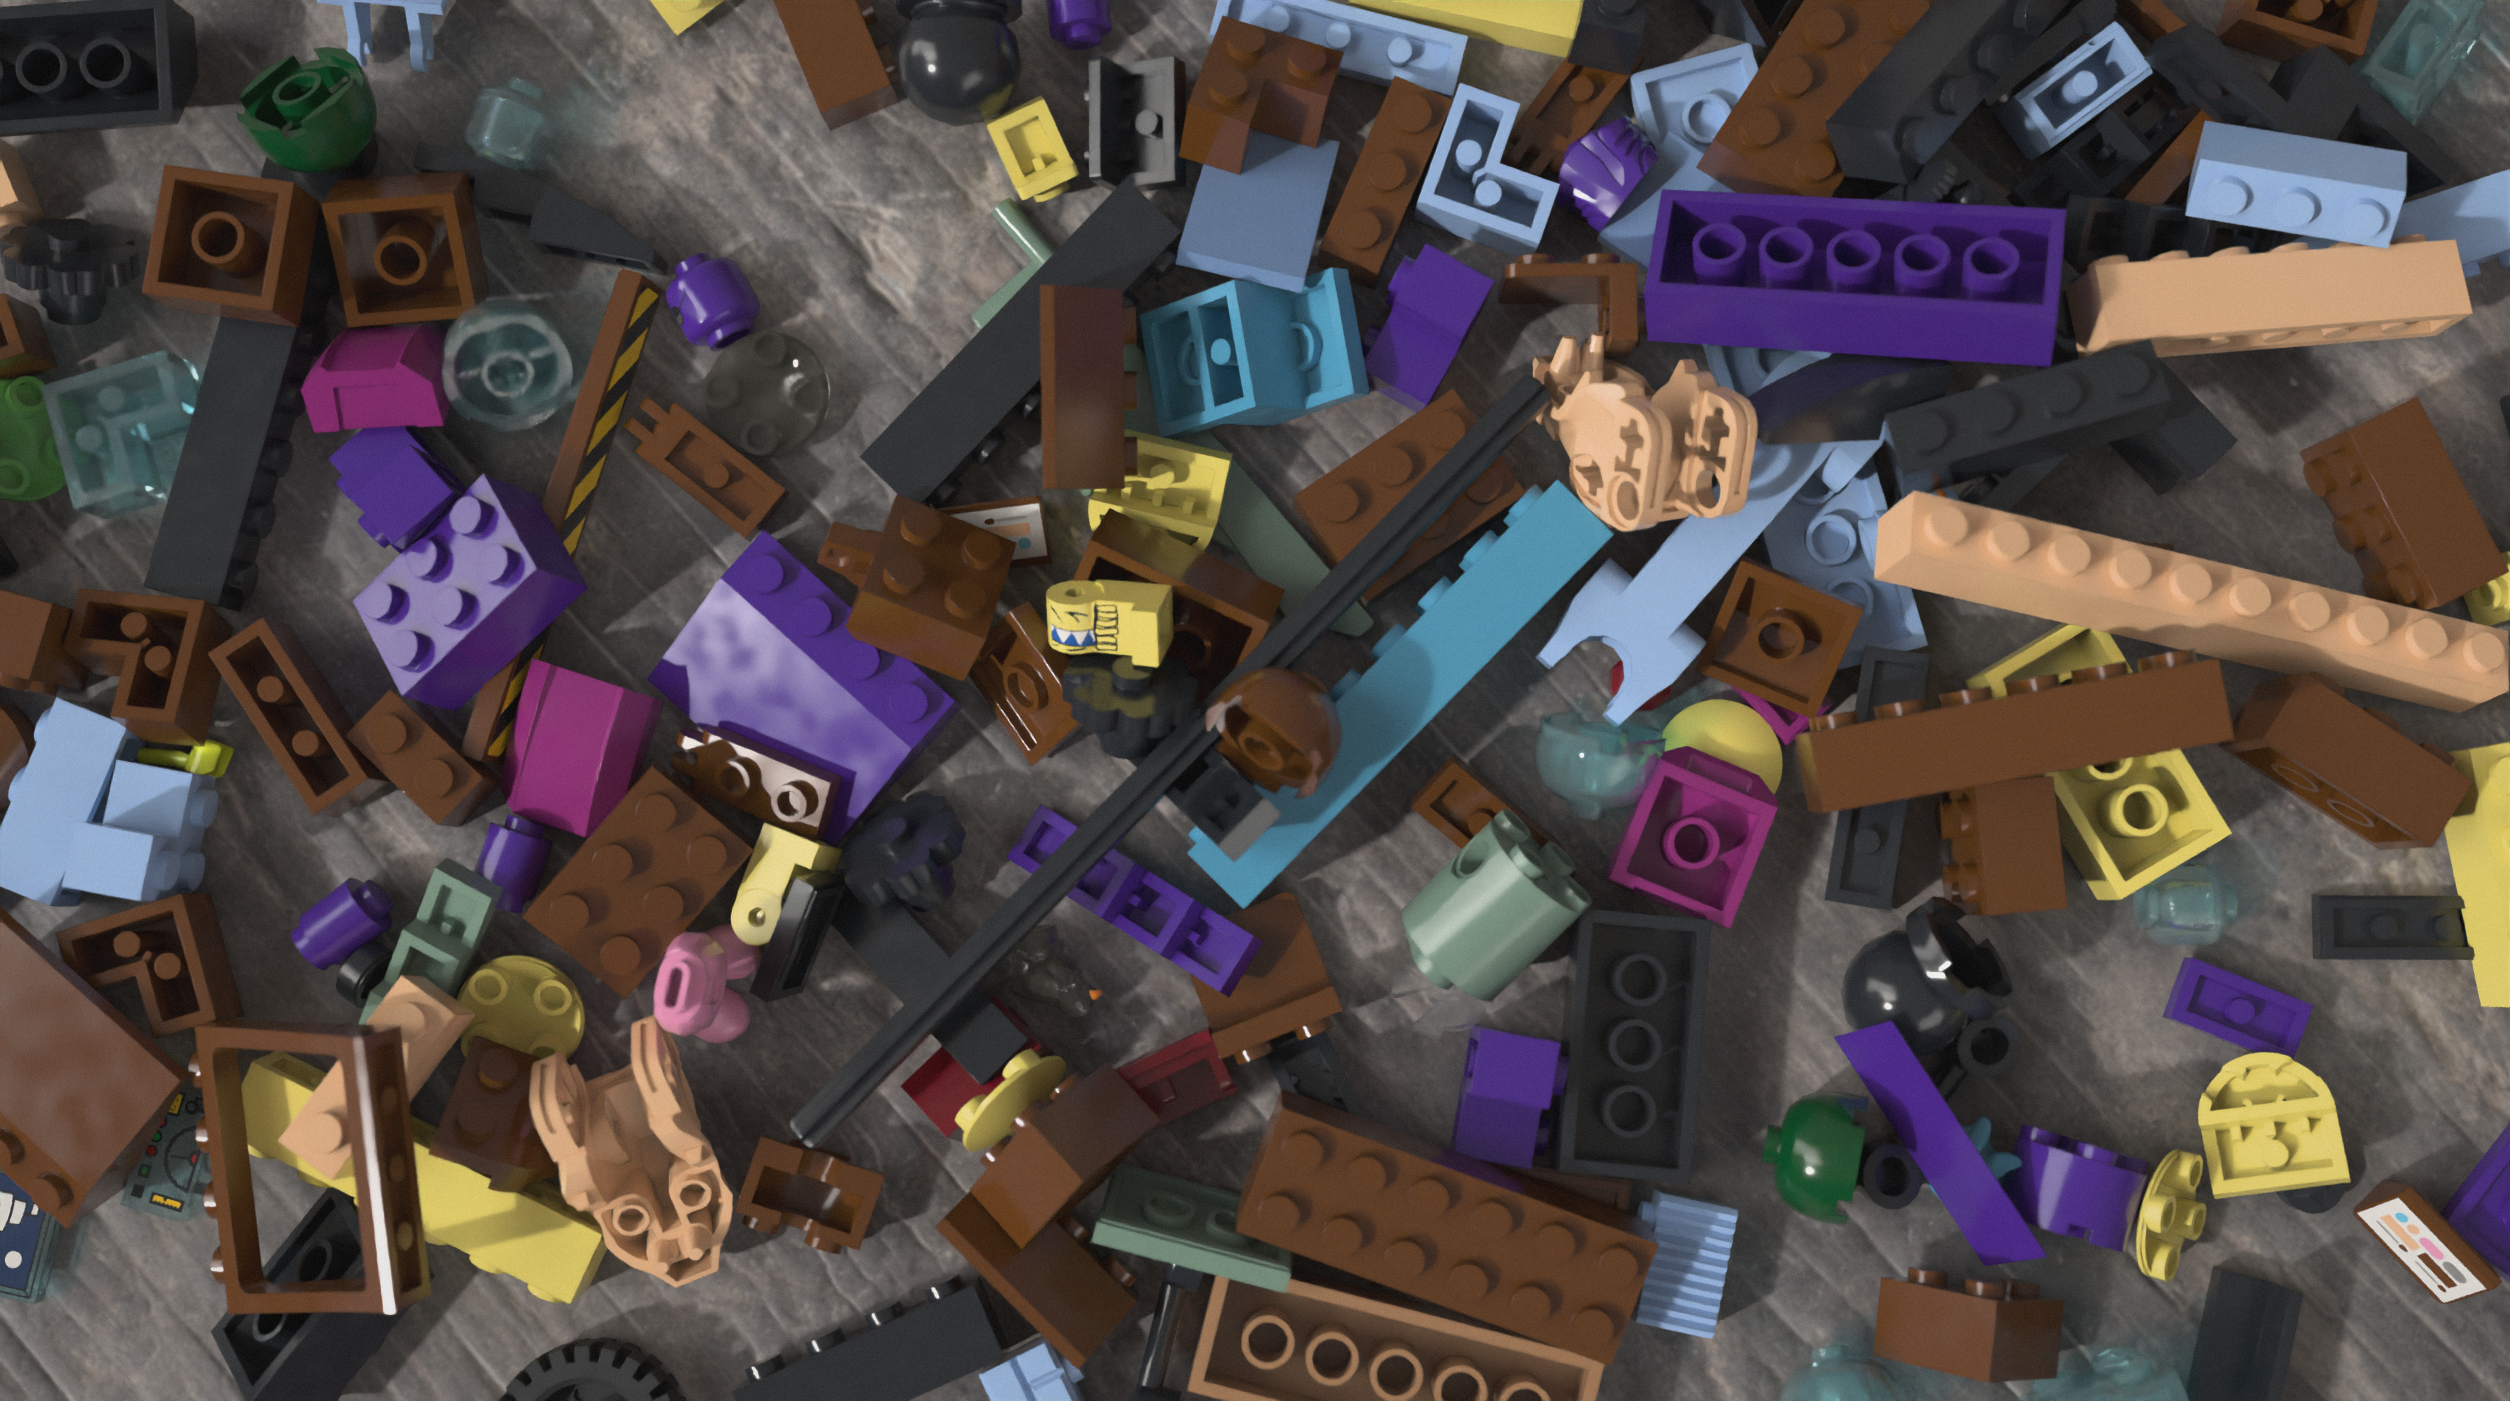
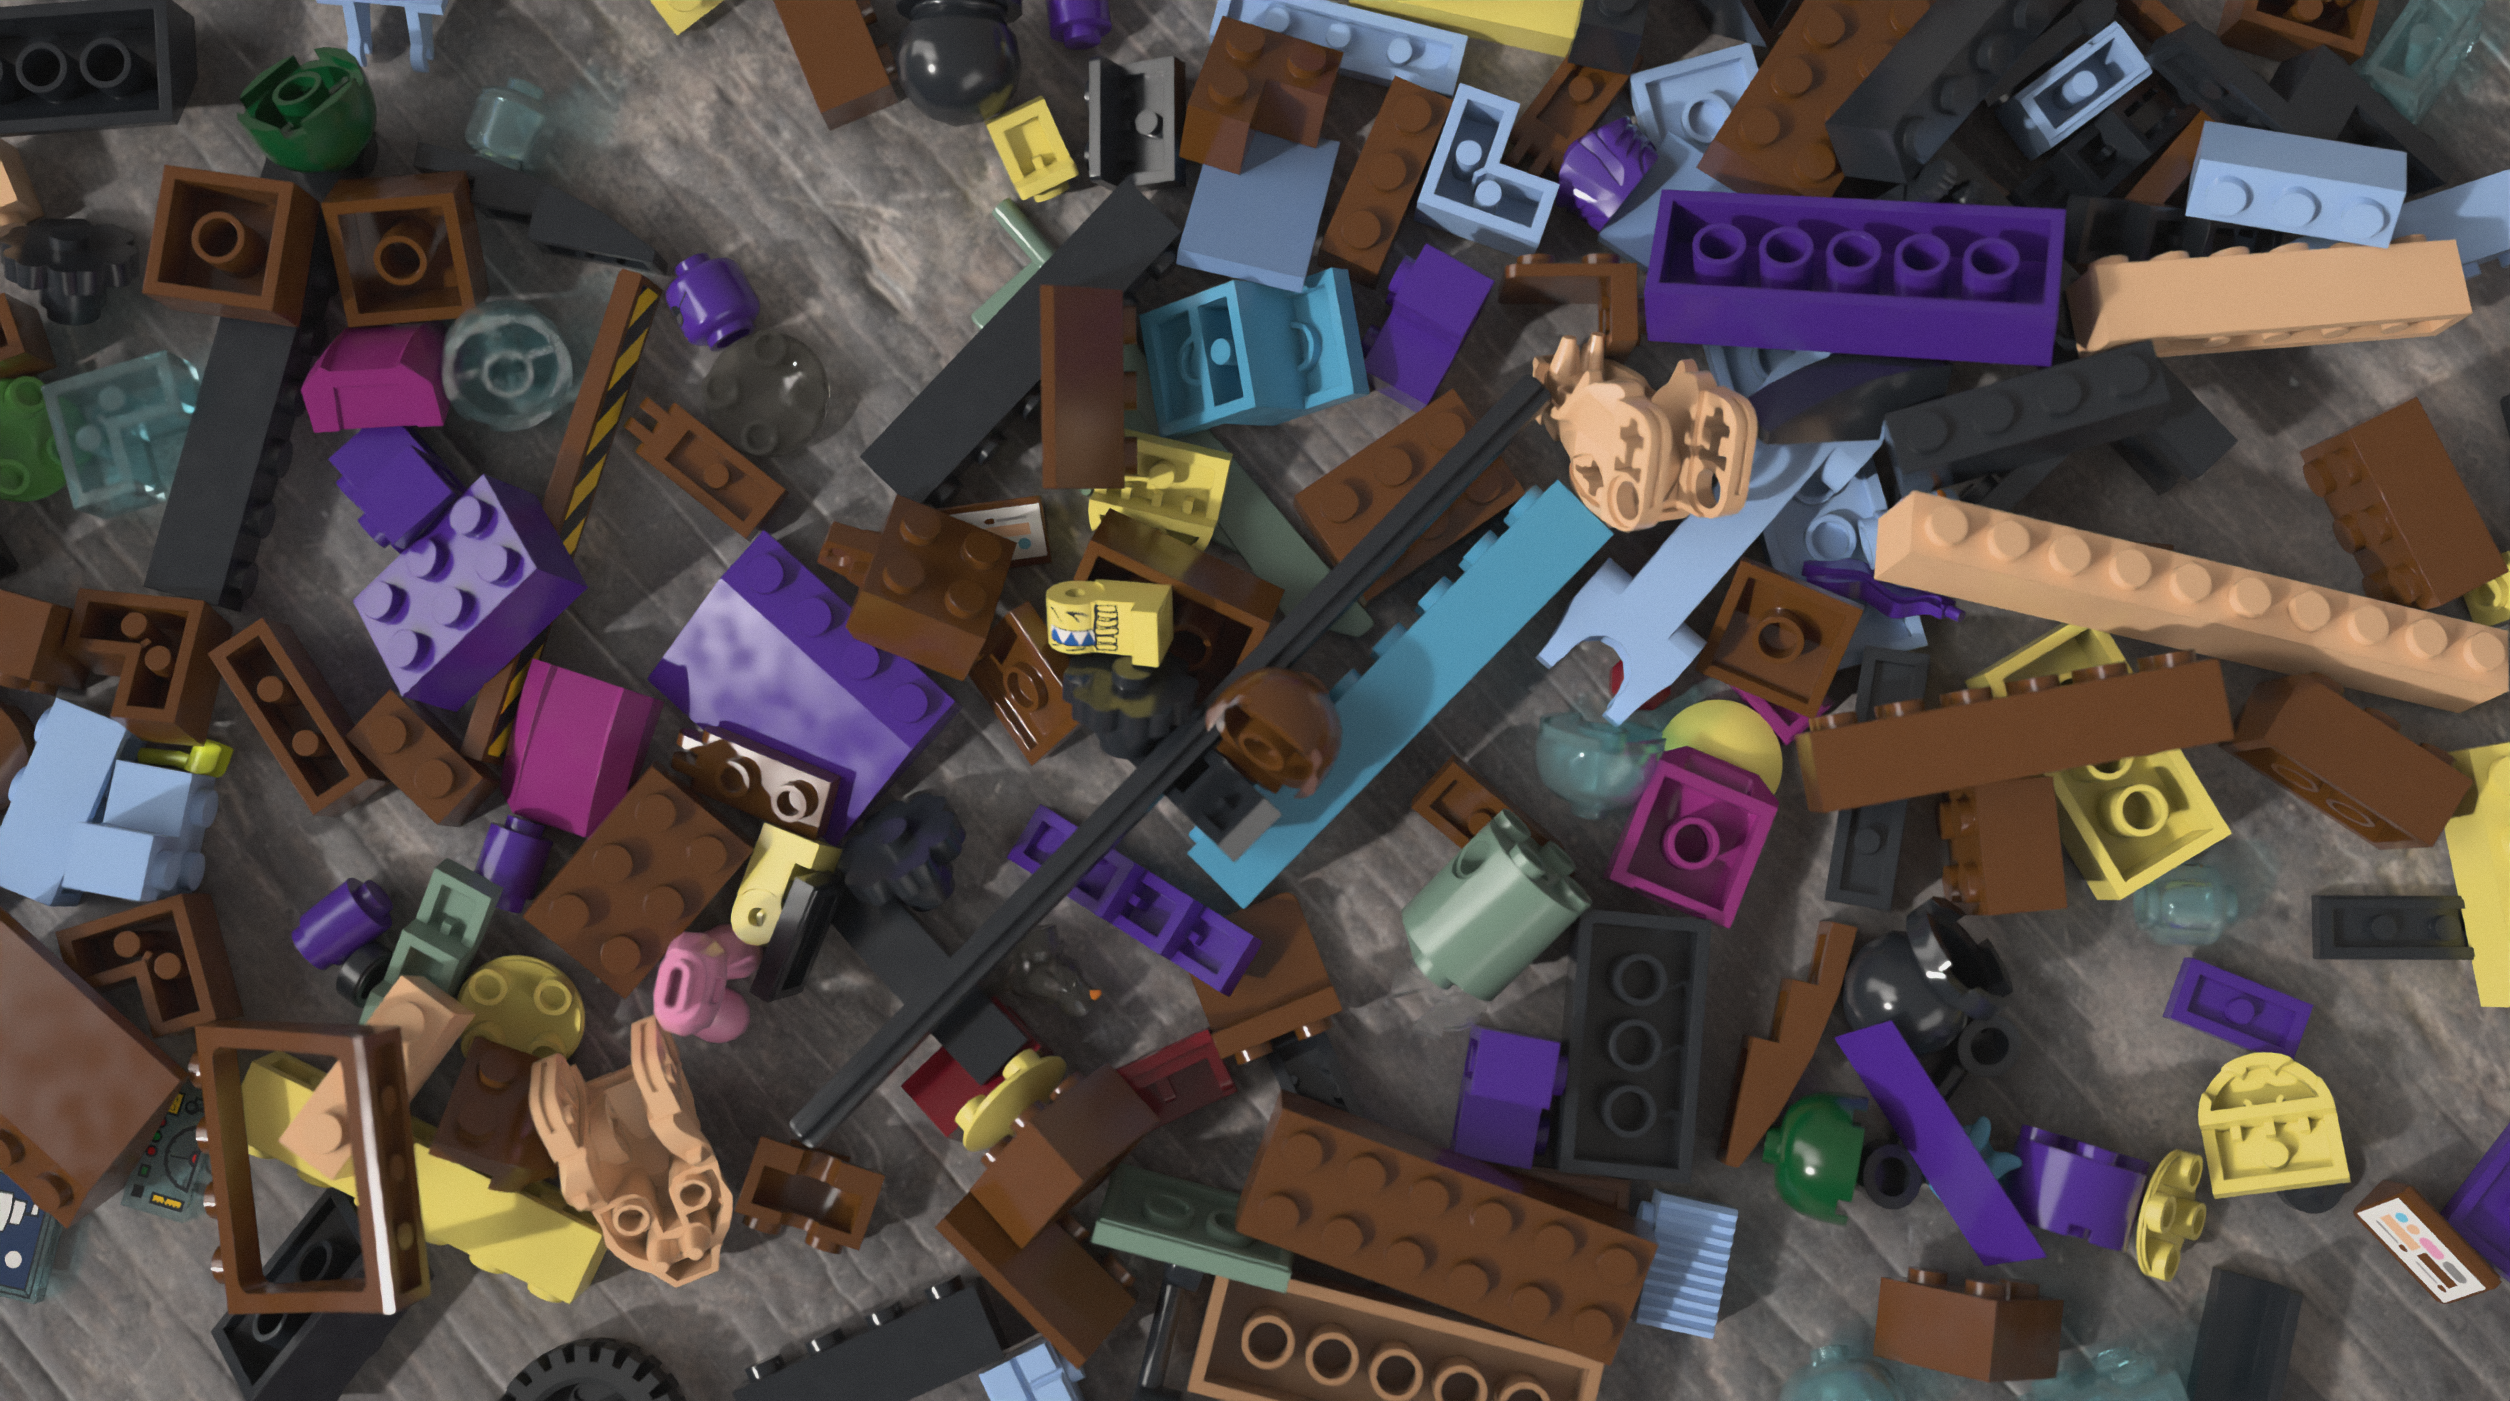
none -> reddish brown slope [1715,921,1858,1168]
none -> dark purple hair [1801,558,1966,623]

